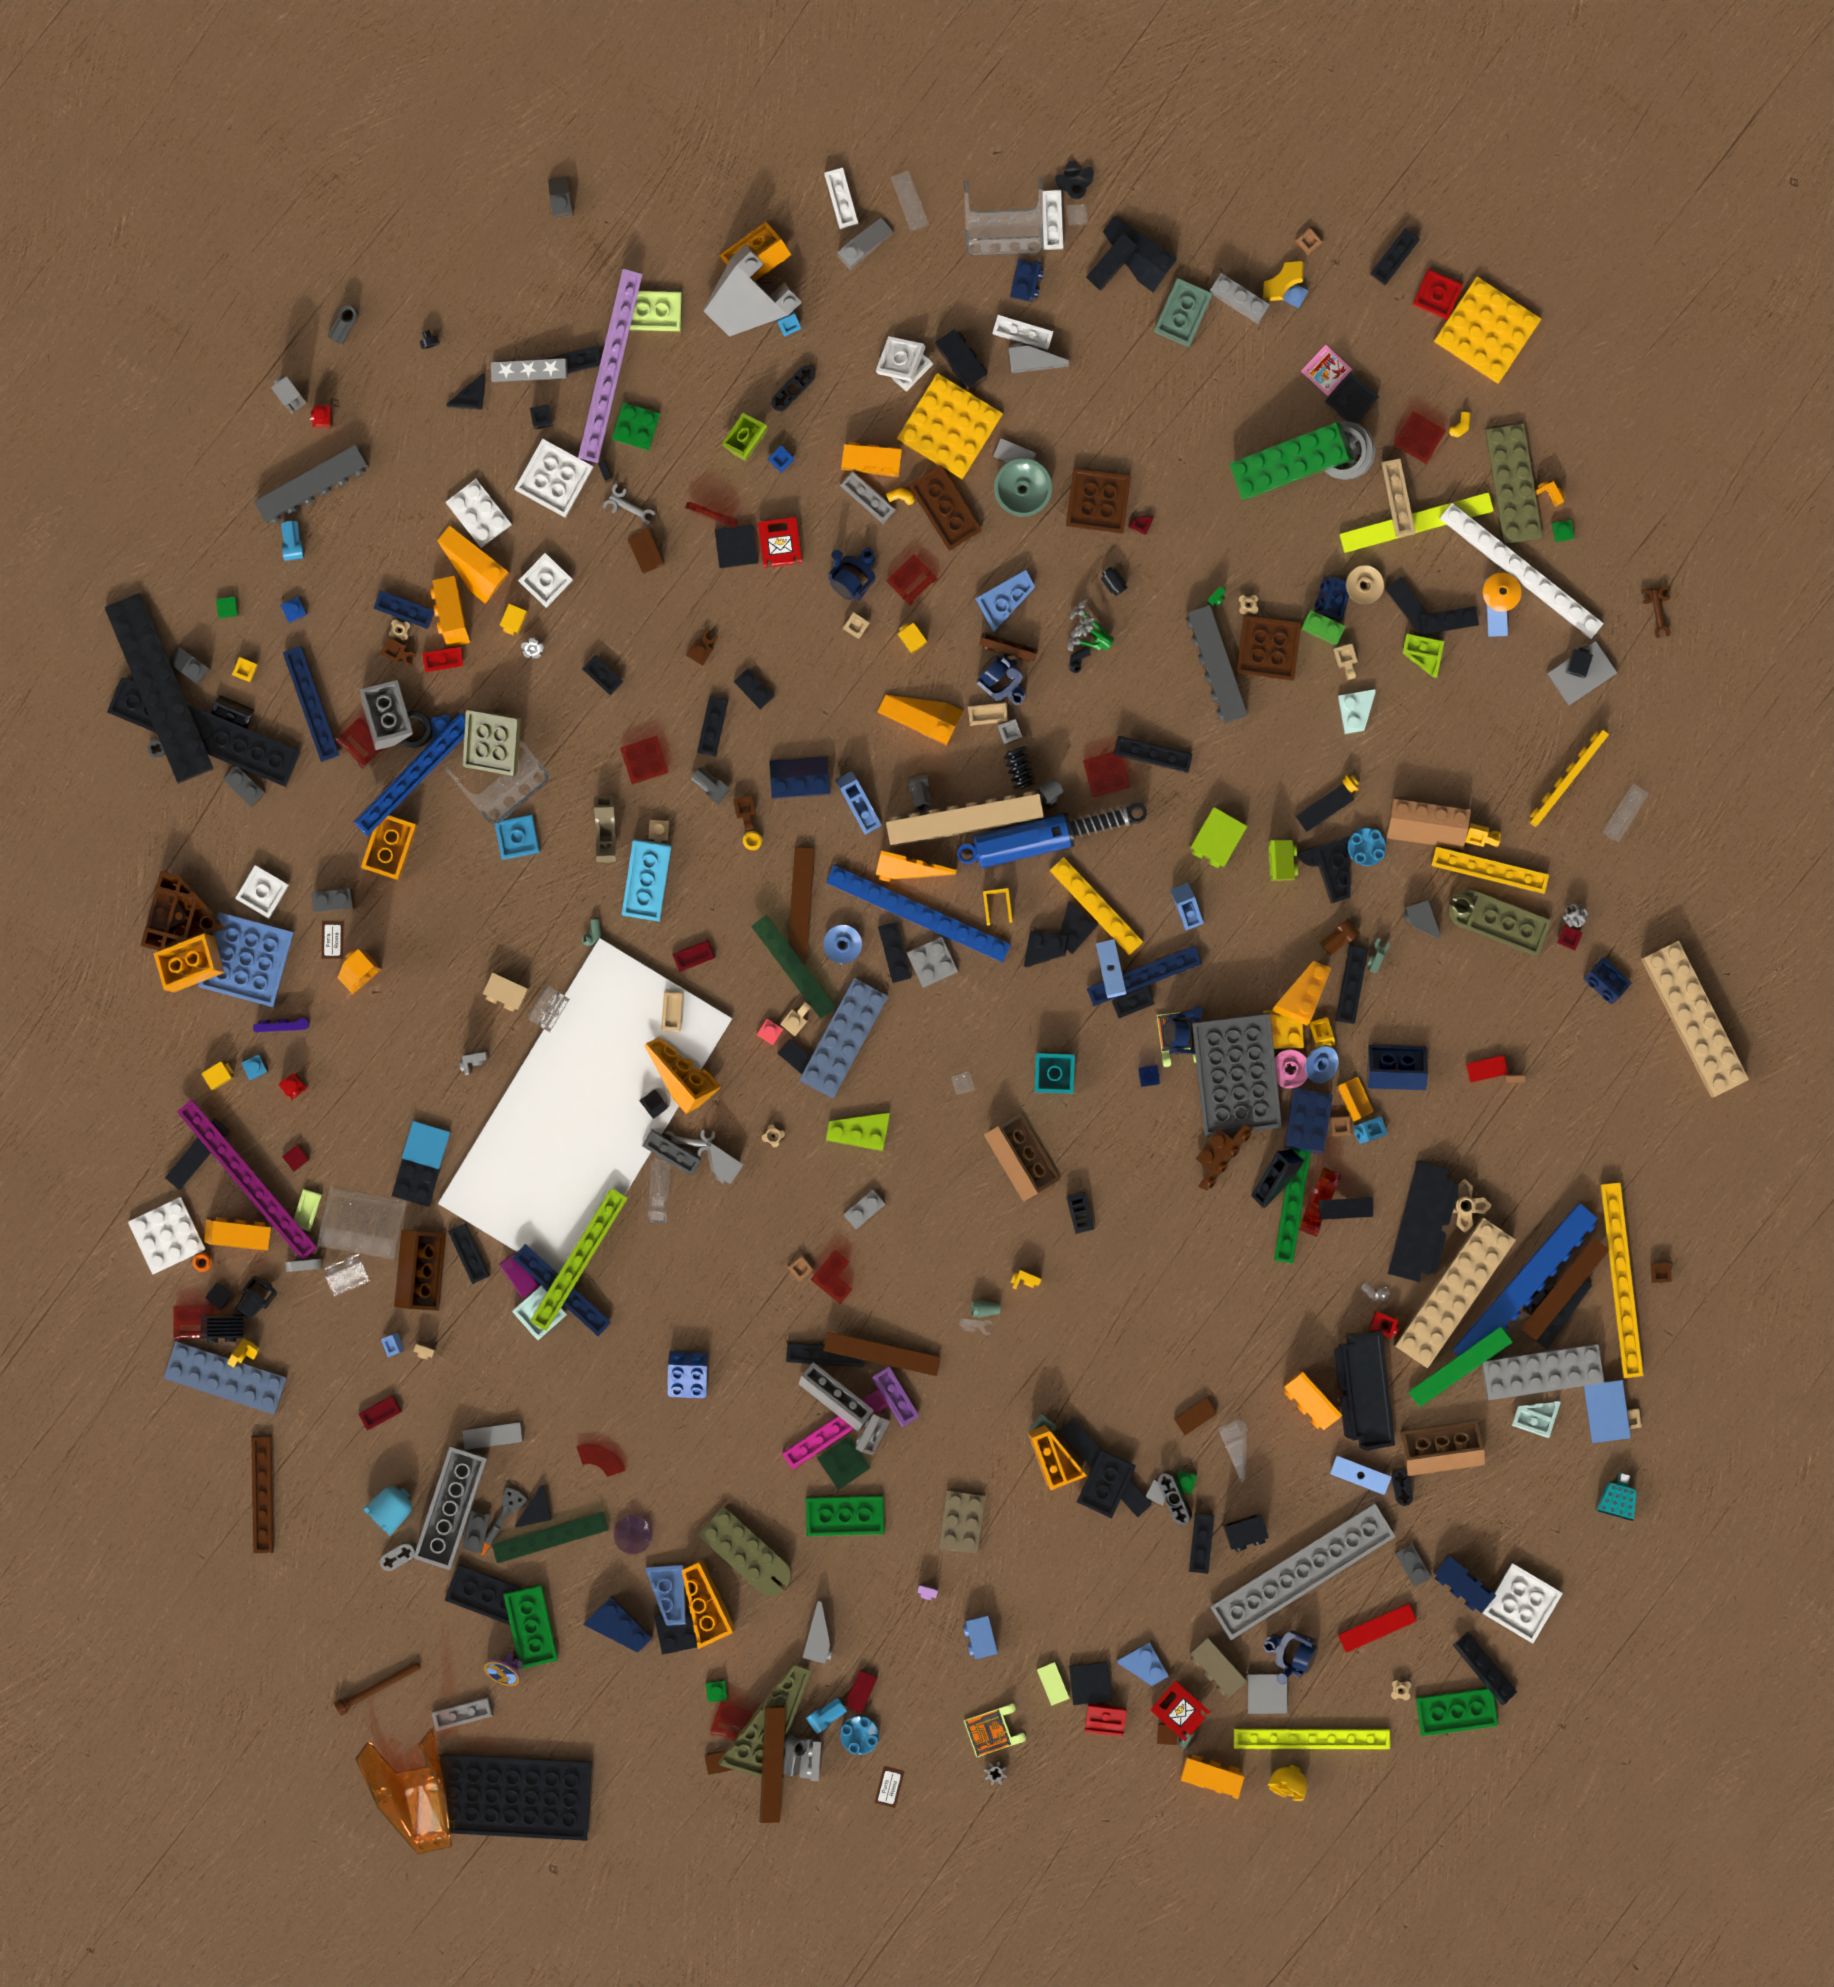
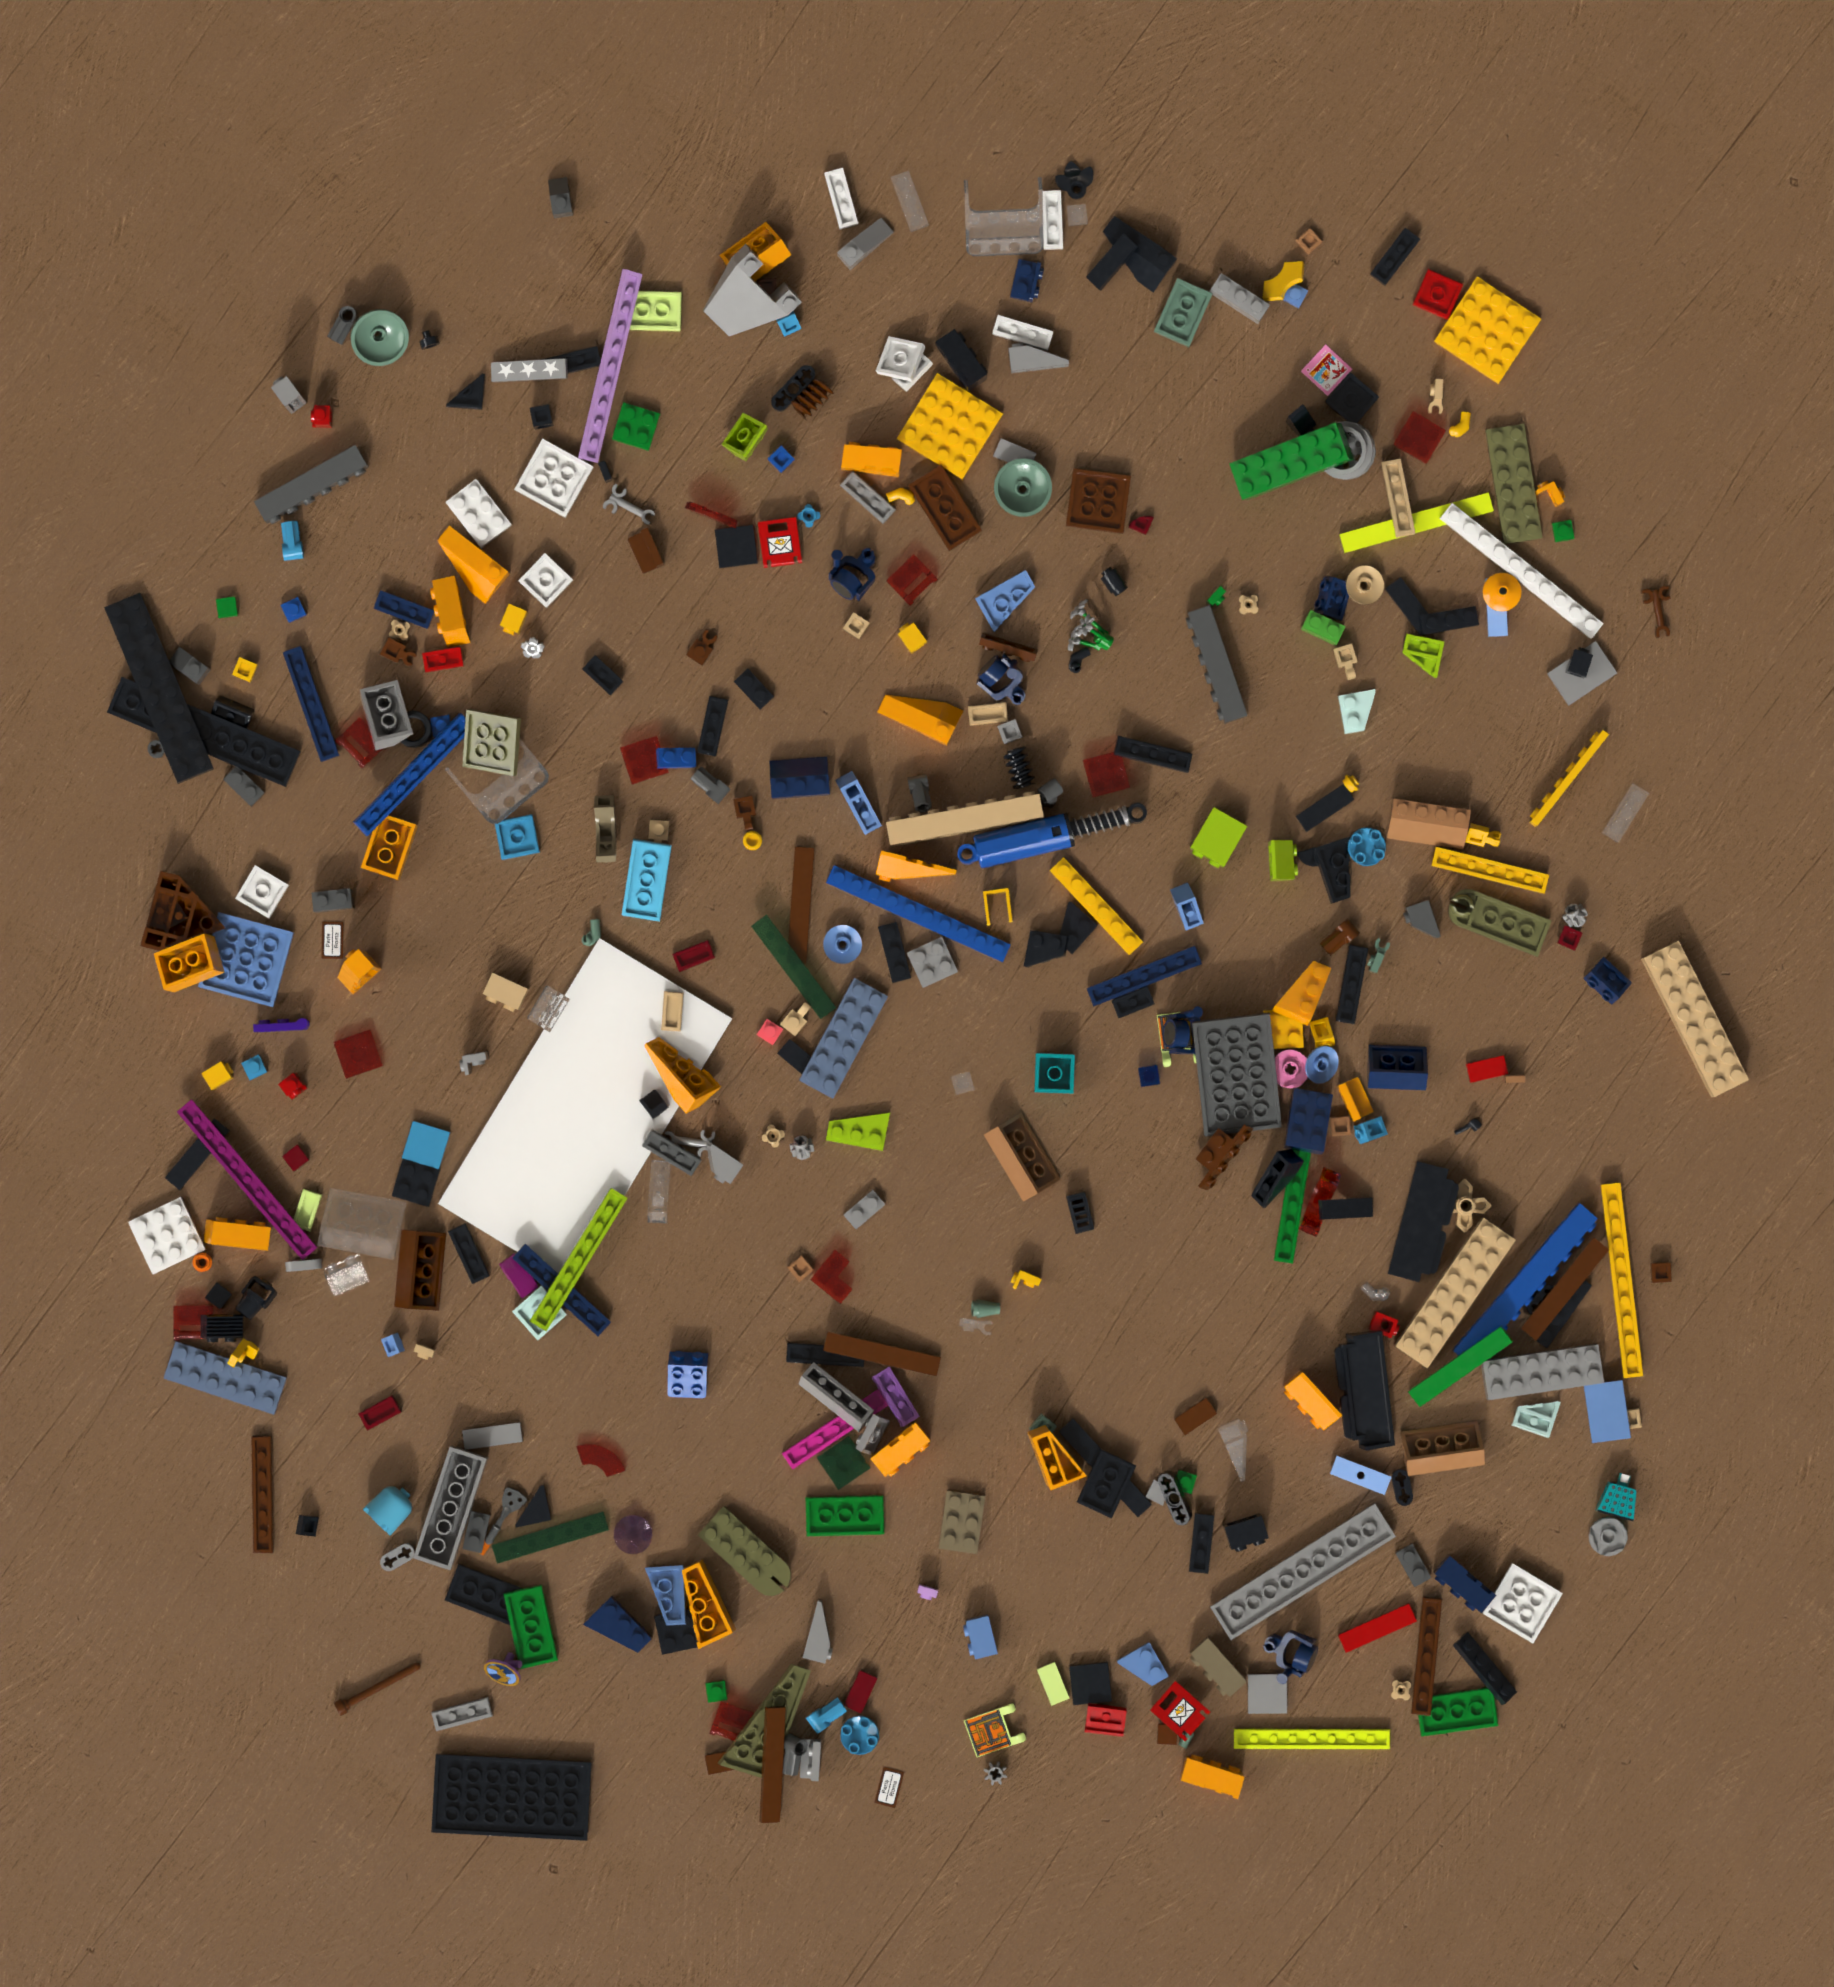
clear orange windscreen [355,1728,452,1854] -> none
light blue tile [1096,939,1126,998] -> none
reddish brown plate [1236,616,1301,681] -> none
yellow cylinder [1268,1765,1308,1801] -> none
none -> black plate [296,1515,319,1537]
none -> clear red plate [333,1030,383,1079]
none -> sand green dish [351,309,409,366]
none -> blue plate [656,748,697,768]
none -> light grey gear [789,1136,815,1160]
none -> reddish brown piece [791,379,834,421]
none -> dark azure plate [797,504,820,528]
none -> light orange wedge [870,1421,931,1477]
none -> black slope [1286,404,1316,437]
none -> reddish brown tile [1411,1597,1442,1716]
none -> tan plate [1428,379,1443,414]
none -> black hand [1454,1118,1482,1135]
none -> light grey tile [1588,1517,1628,1556]

